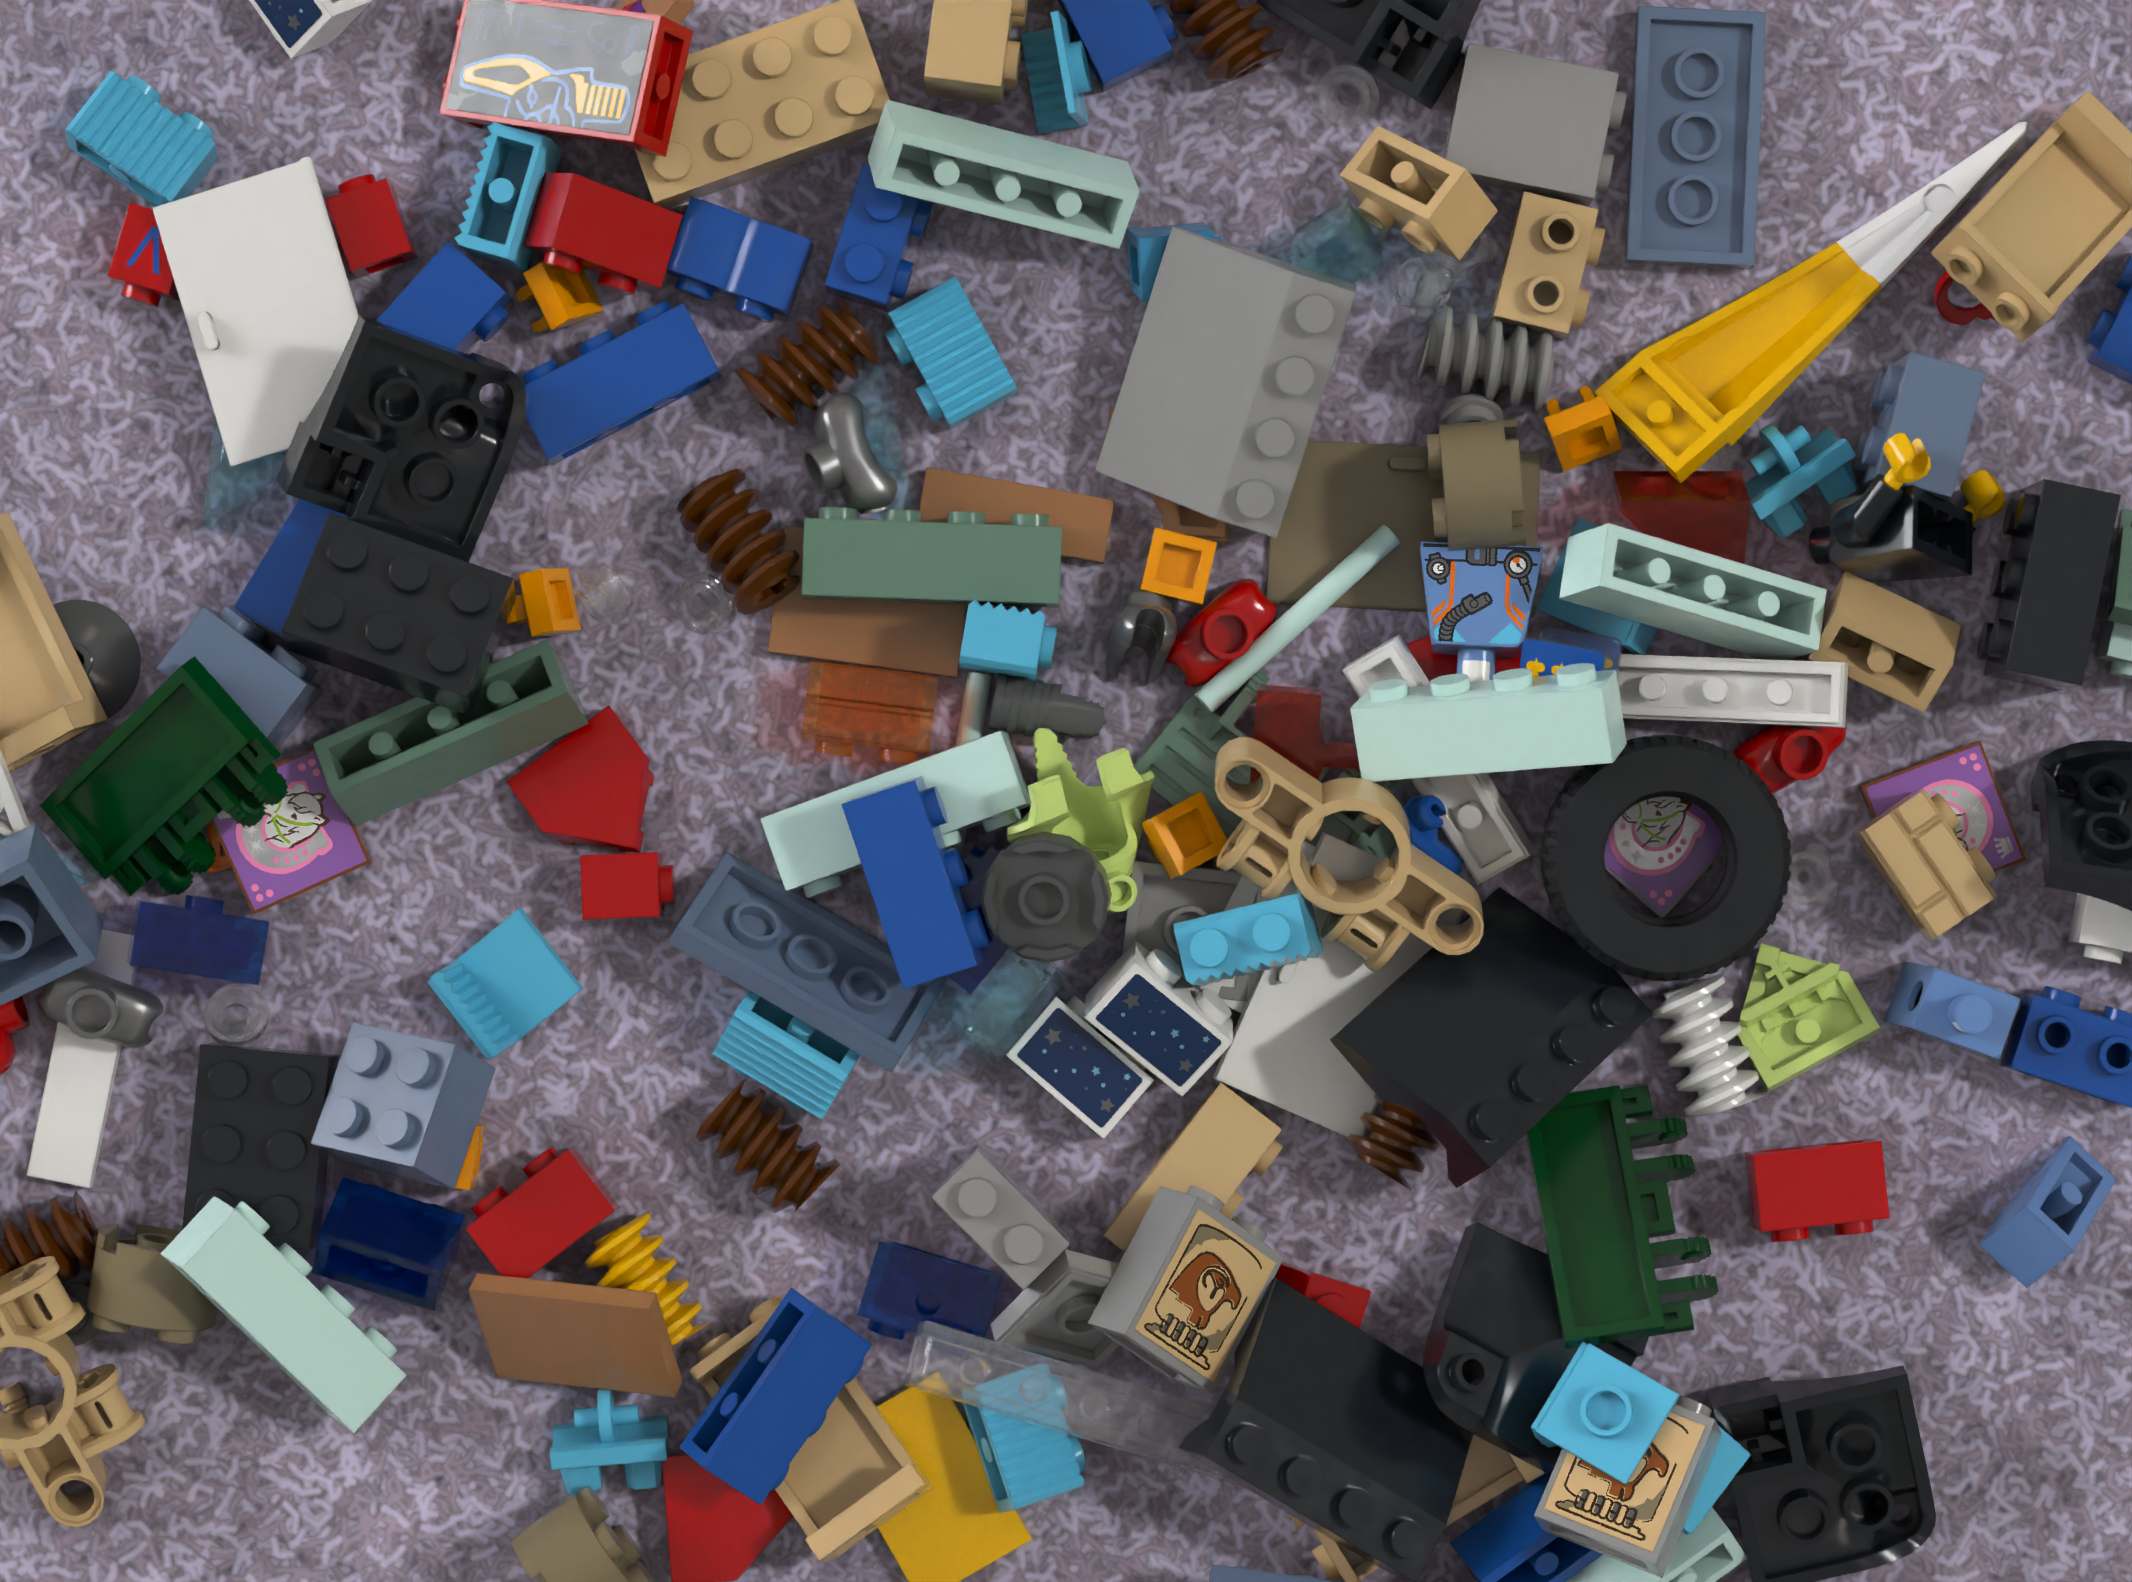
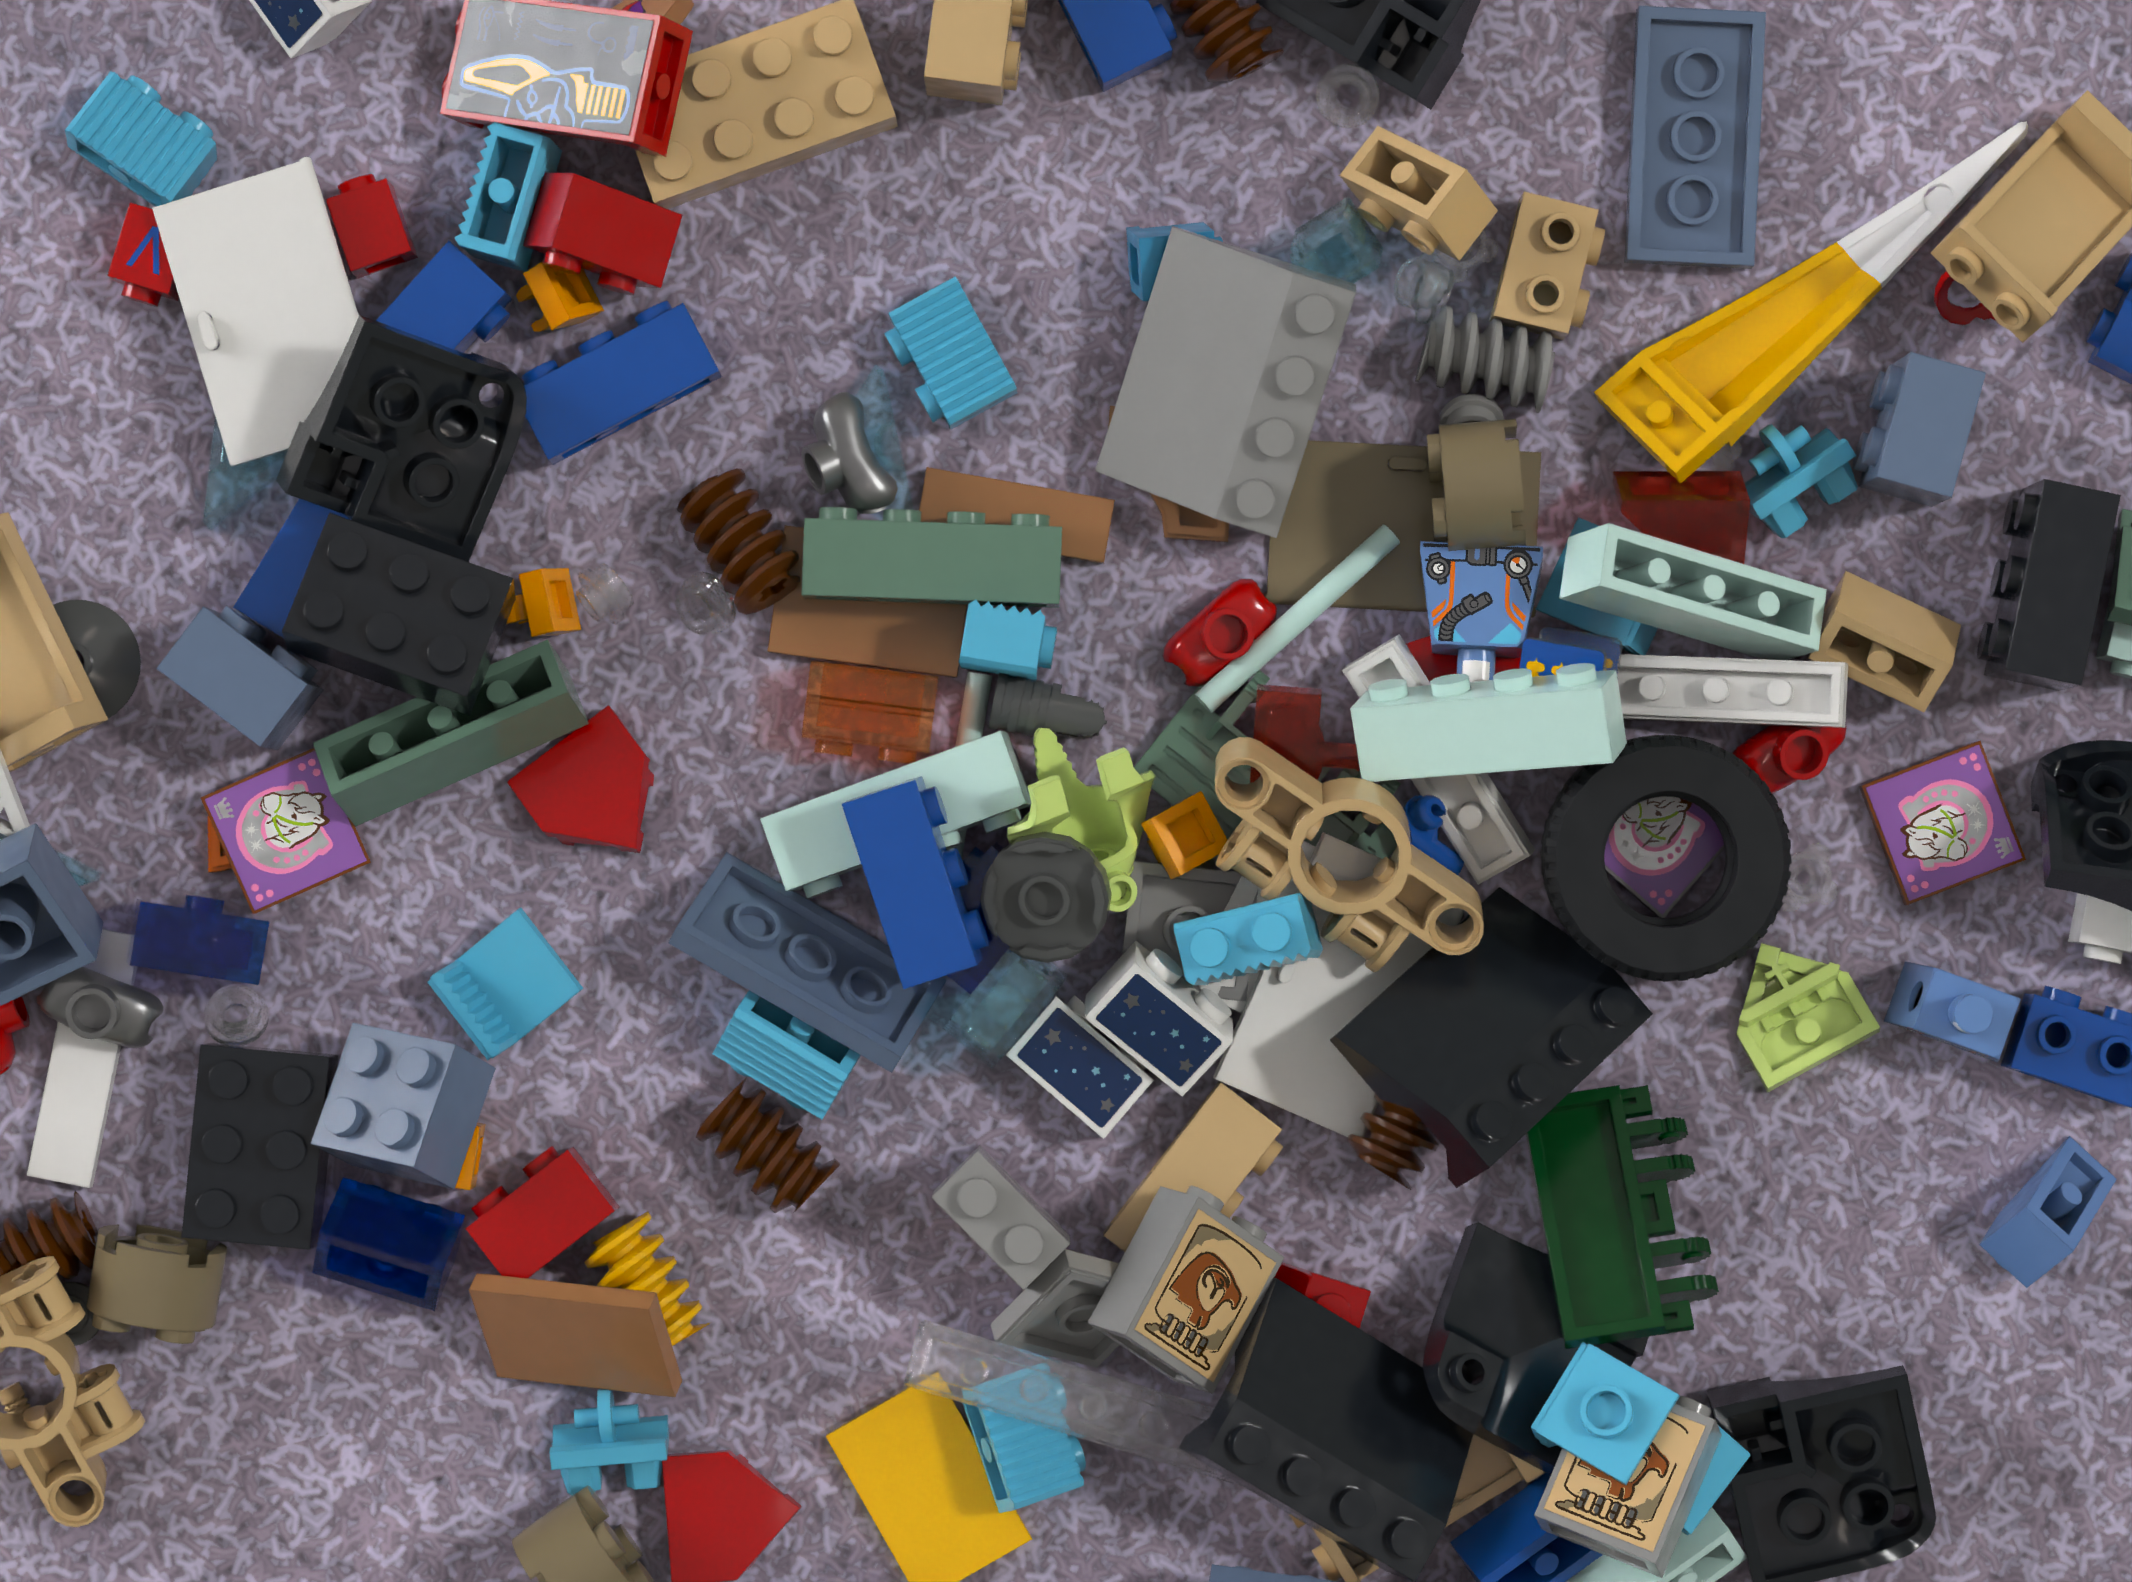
dark green hinge [39,656,288,896] -> none
light aqua brick [161,1196,407,1433] -> none
red brick [580,852,675,920] -> none
blue brick [666,197,814,323] -> none
blue brick [680,1287,872,1505] -> none
tan panel [689,1295,933,1563] -> none
reddish brown piece [734,294,880,427] -> none
blue brick [825,163,933,312] -> none
clear blue brick [857,1237,1003,1359] -> none
light aqua brick [867,99,1140,249] -> none
medium azure piece [1021,11,1092,135] -> none
flat silver piece [1106,591,1177,685] -> none
light orange tile [1140,527,1217,607] -> none
light grey brick [1443,43,1627,206] -> none
light orange tile [1544,386,1623,472] -> none
white piece [1651,974,1765,1116] -> none
red brick [1745,1139,1890,1242] -> none
black torso [1809,433,2006,582] -> none
tan brick [1853,789,1997,939] -> none

